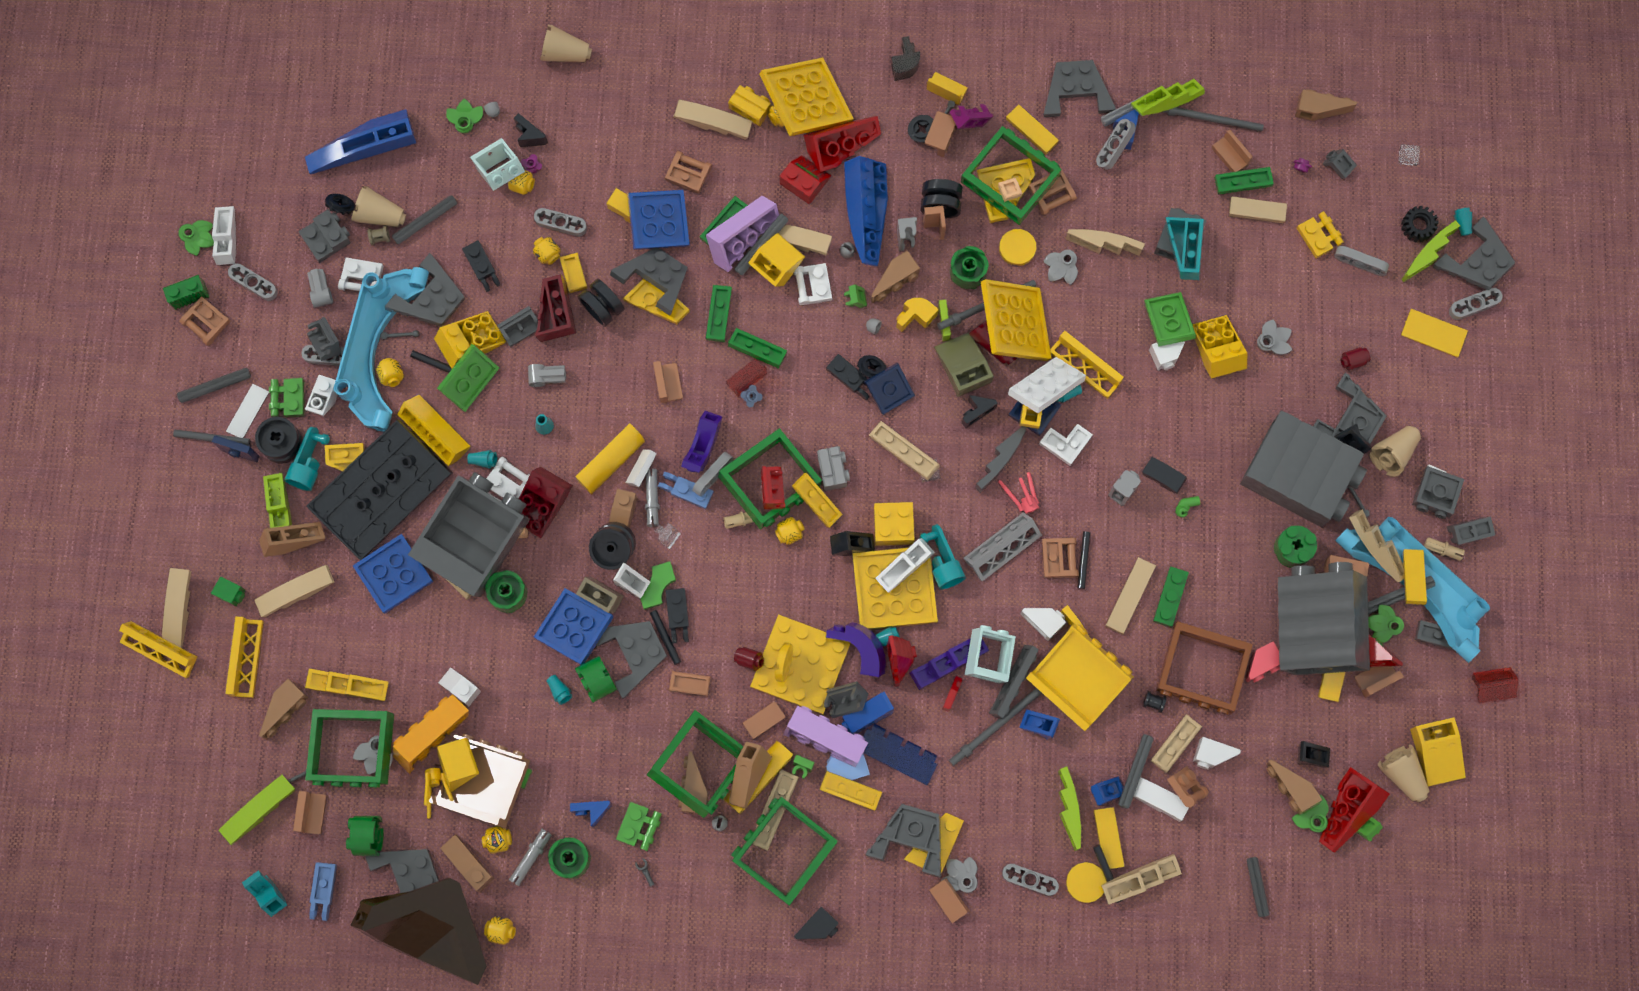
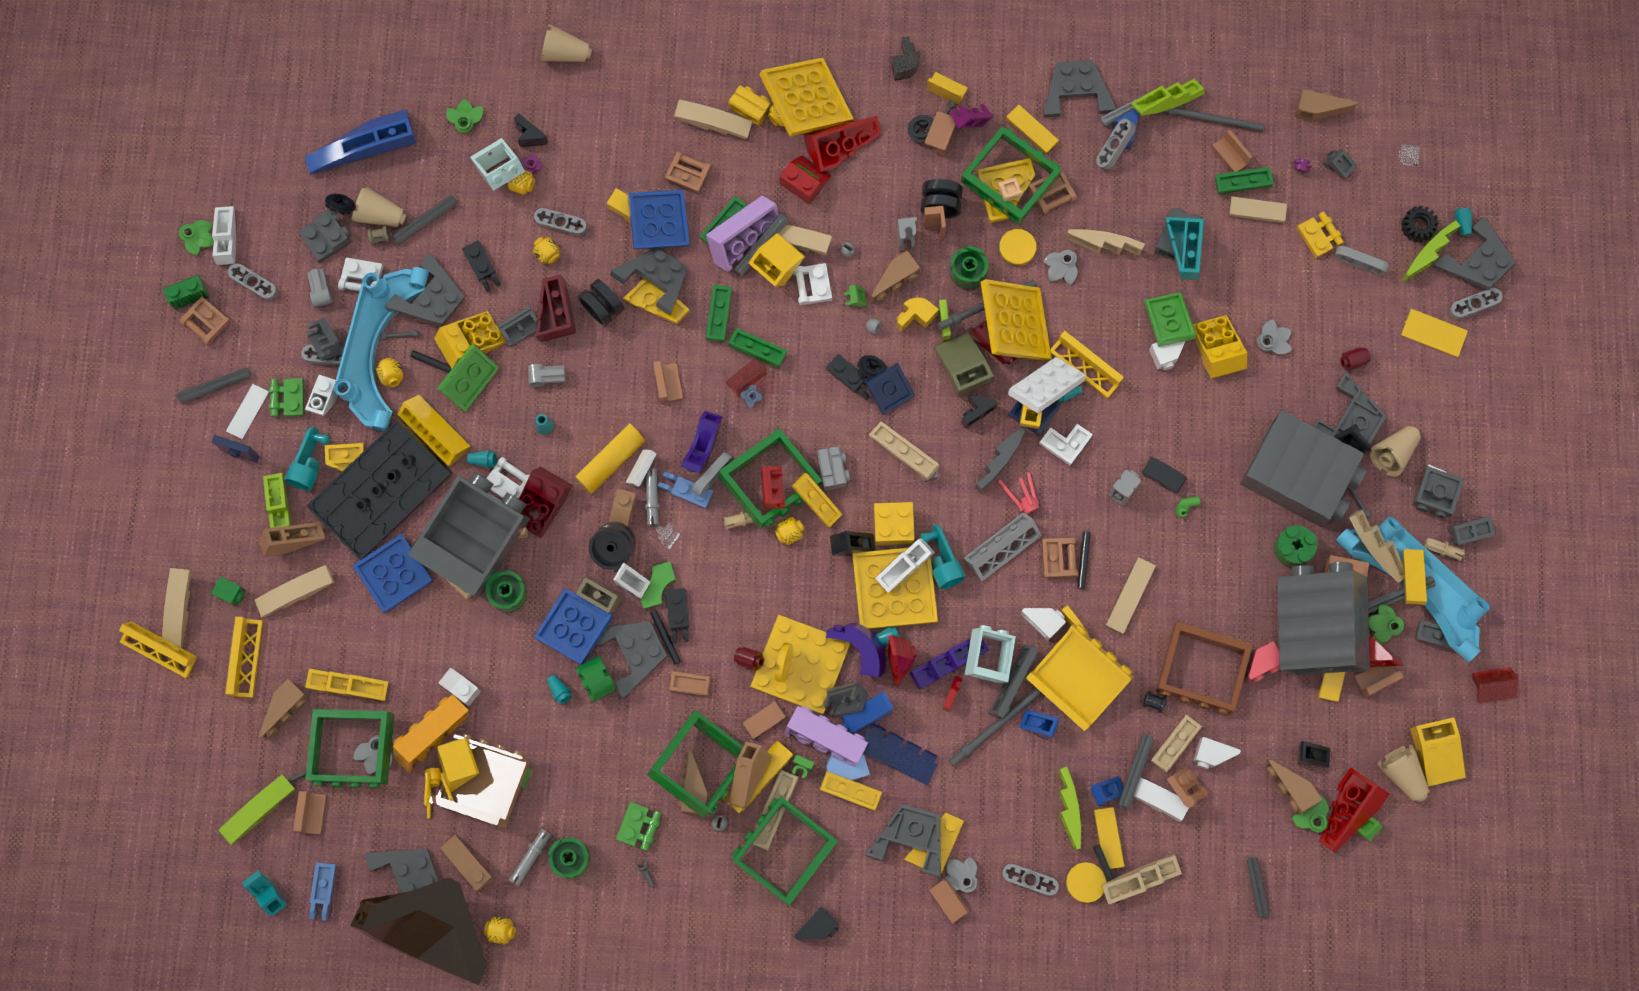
dark grey bar [173,429,250,446] -> none
black wheel [255,417,303,464] -> none
green brick [346,816,384,856] -> none
yellow head [482,826,512,854] -> none
light grey hinge [484,102,500,117] -> none
yellow tile [559,253,588,293] -> none
blue slope [570,801,612,827] -> none
blue wedge [844,156,888,267] -> none
green plate [1153,566,1189,628] -> none

